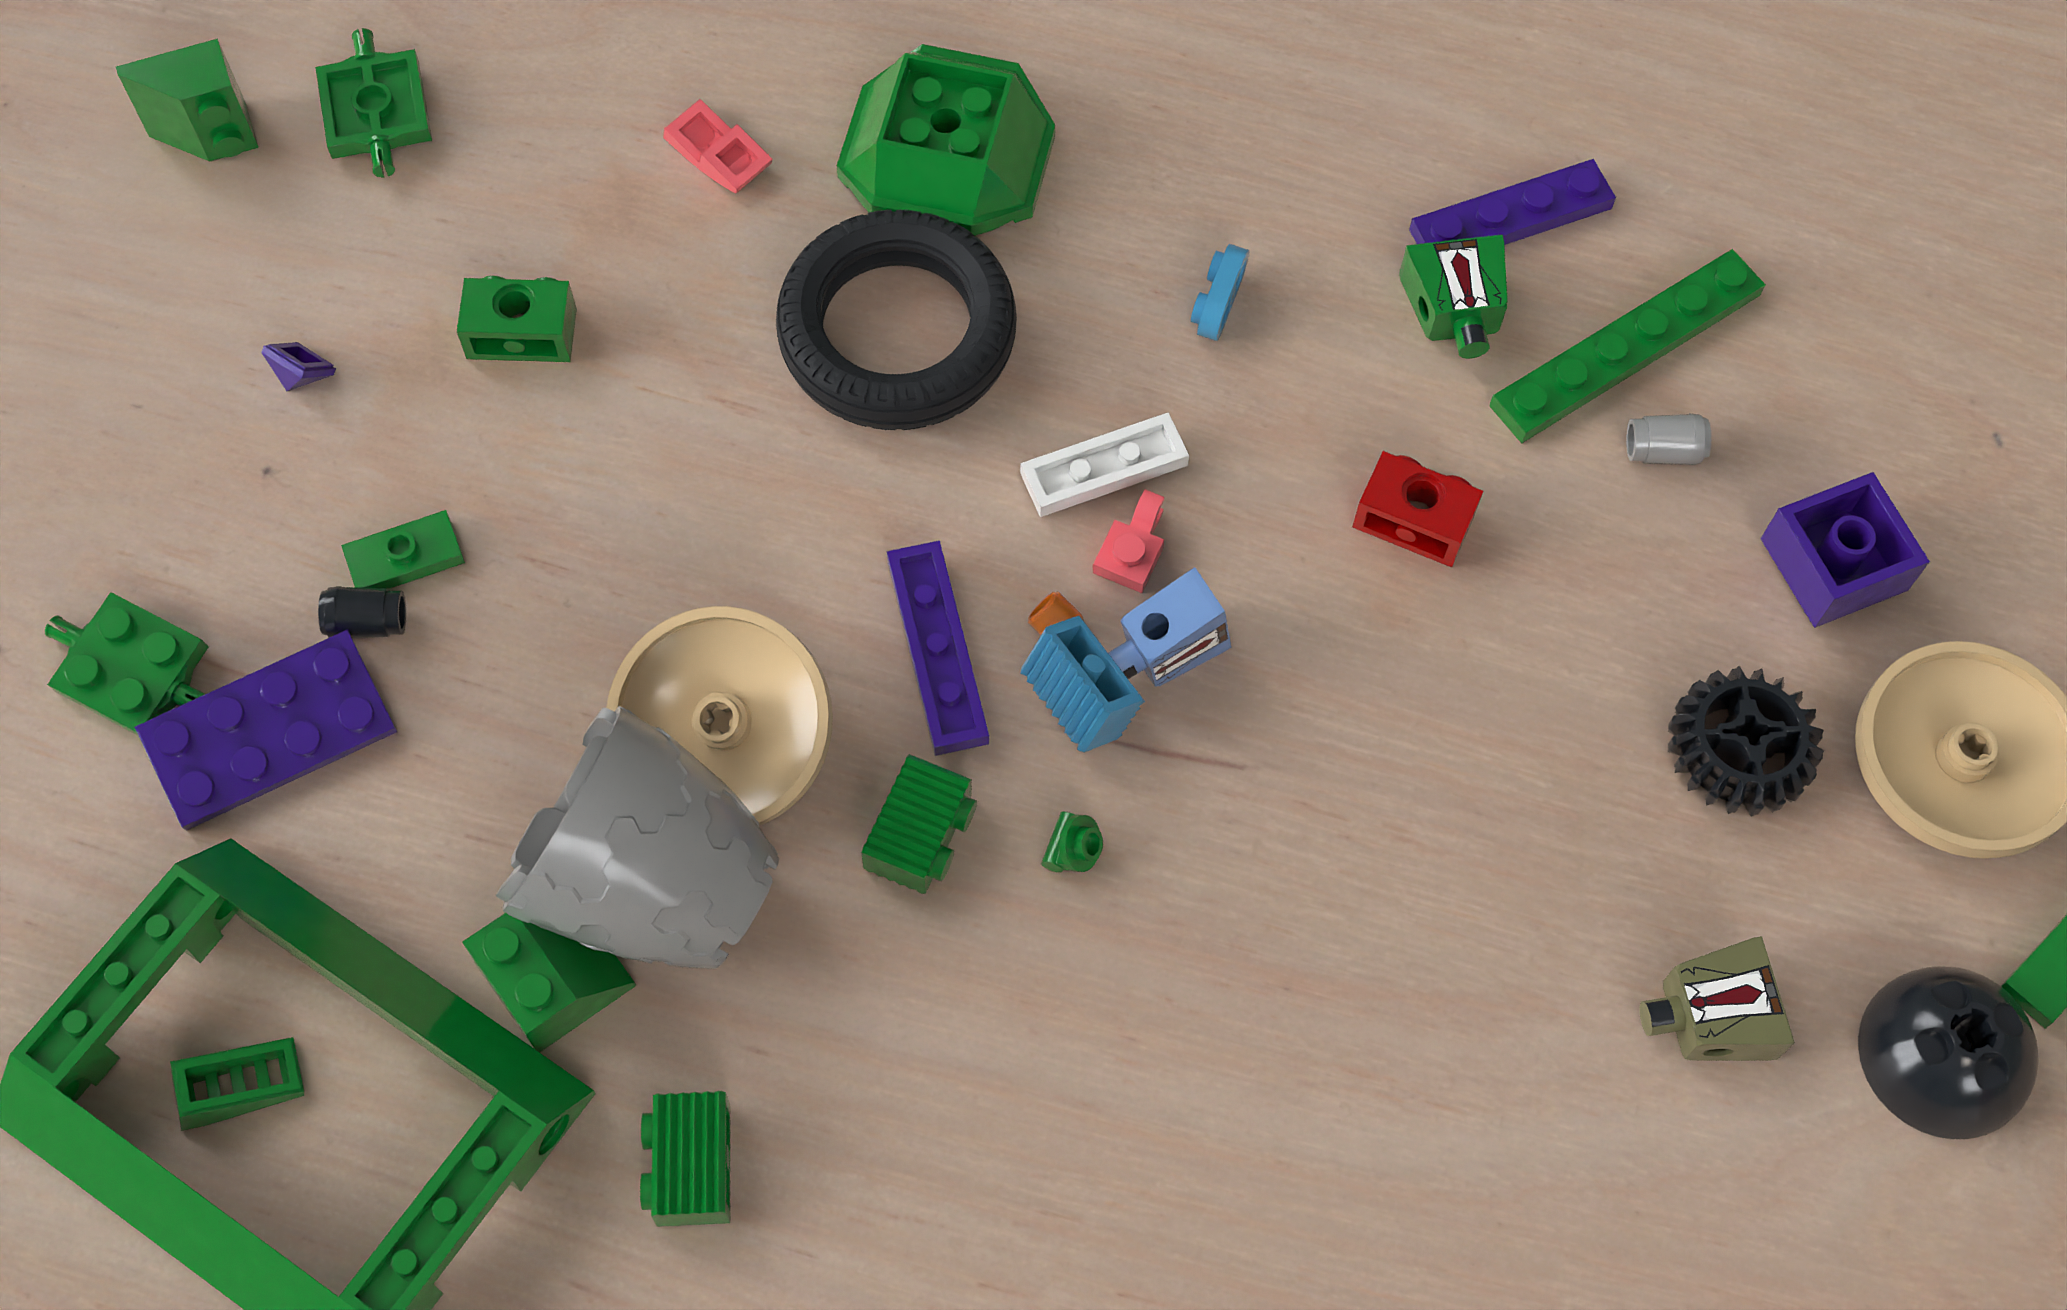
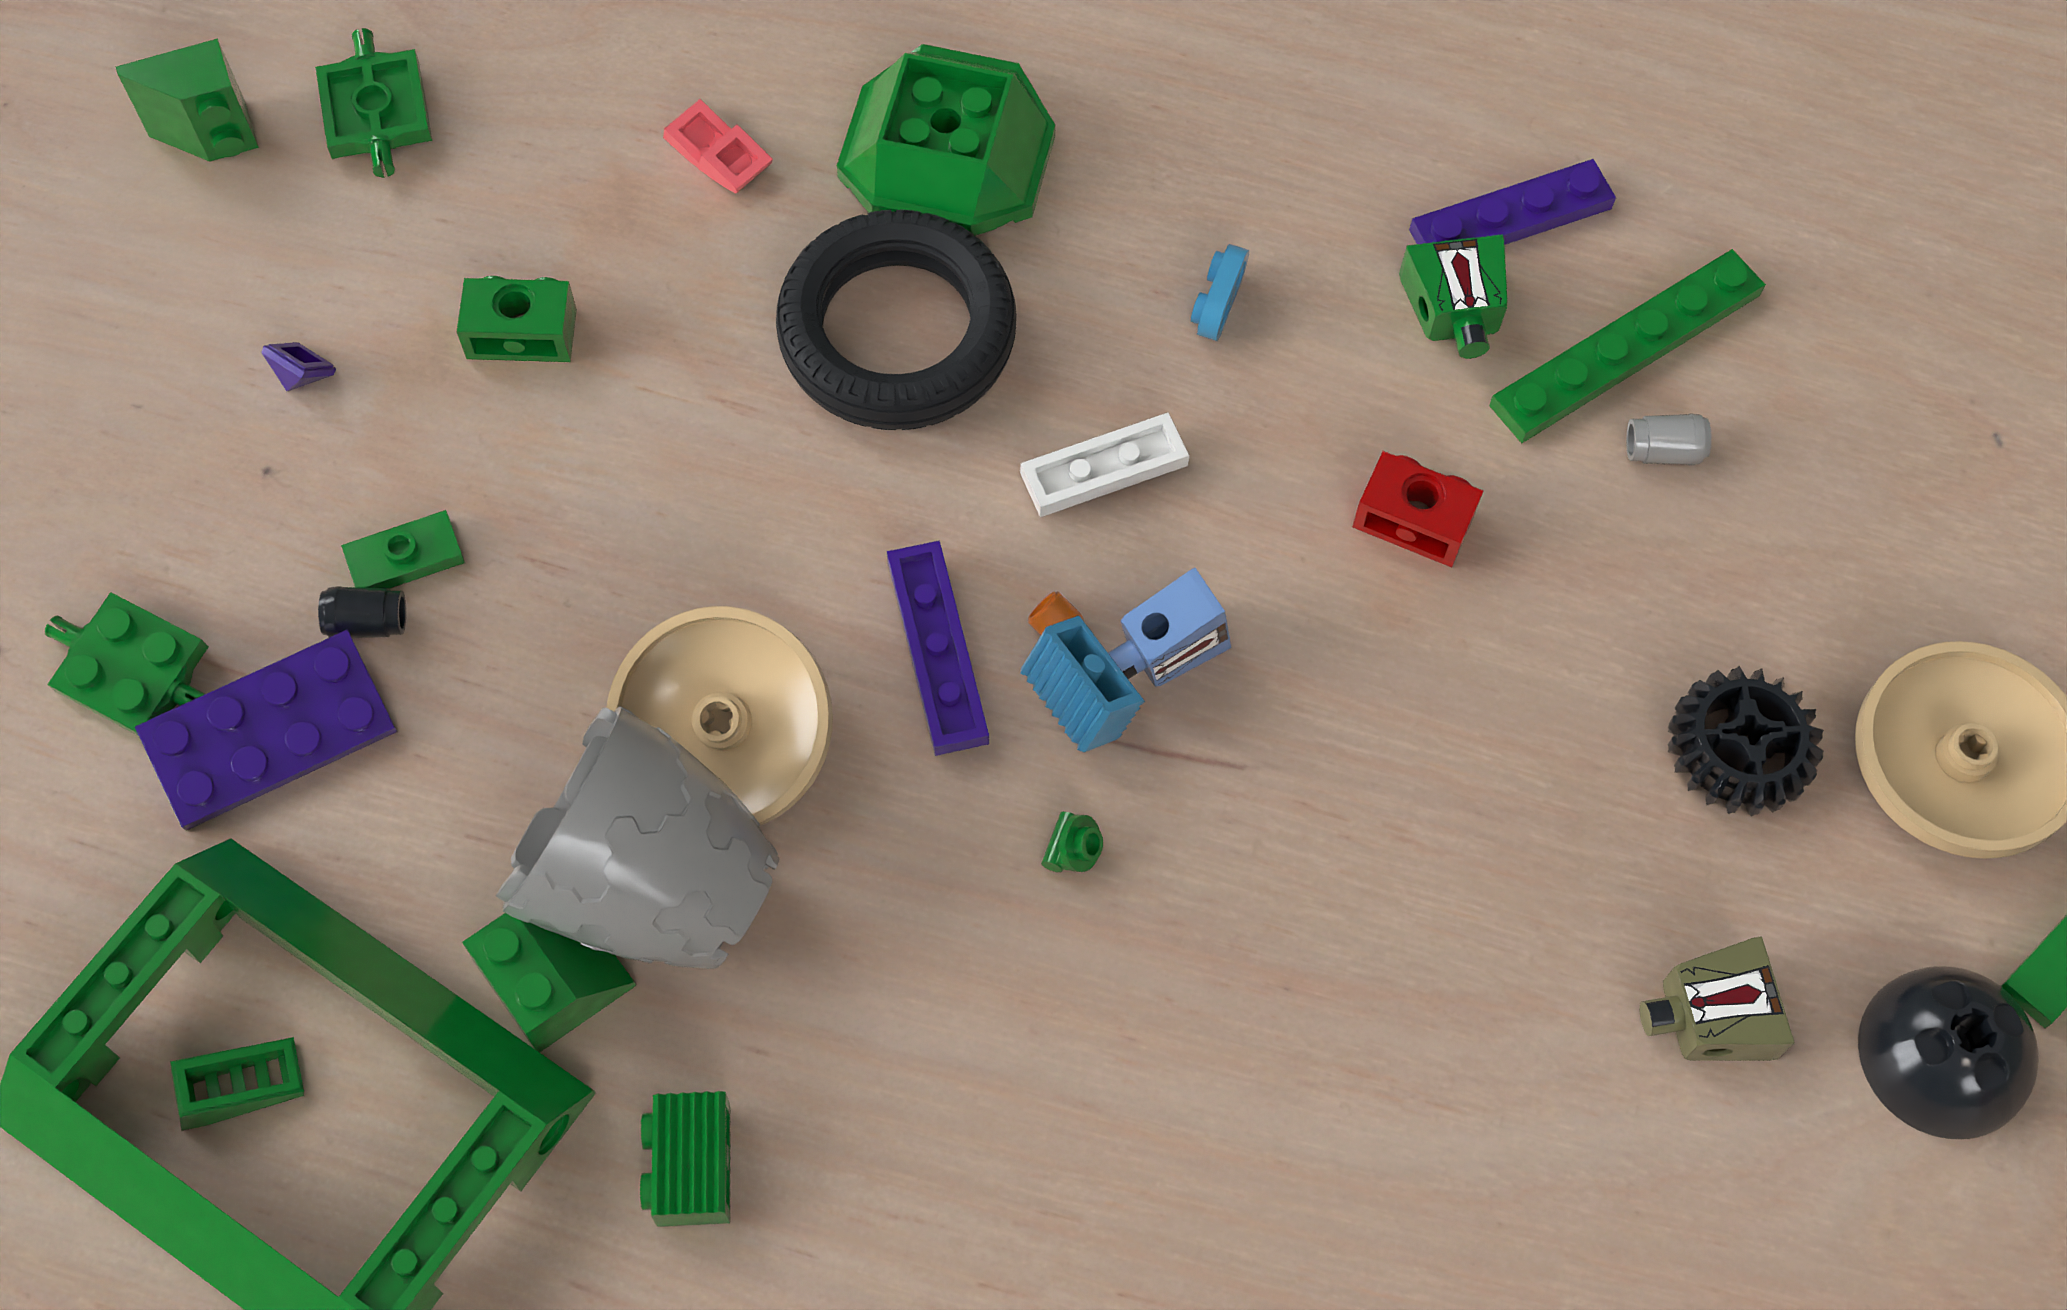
green brick [861,754,977,894] -> none
coral plate [1093,489,1165,593] -> none
dark purple brick [1760,472,1930,628] -> none

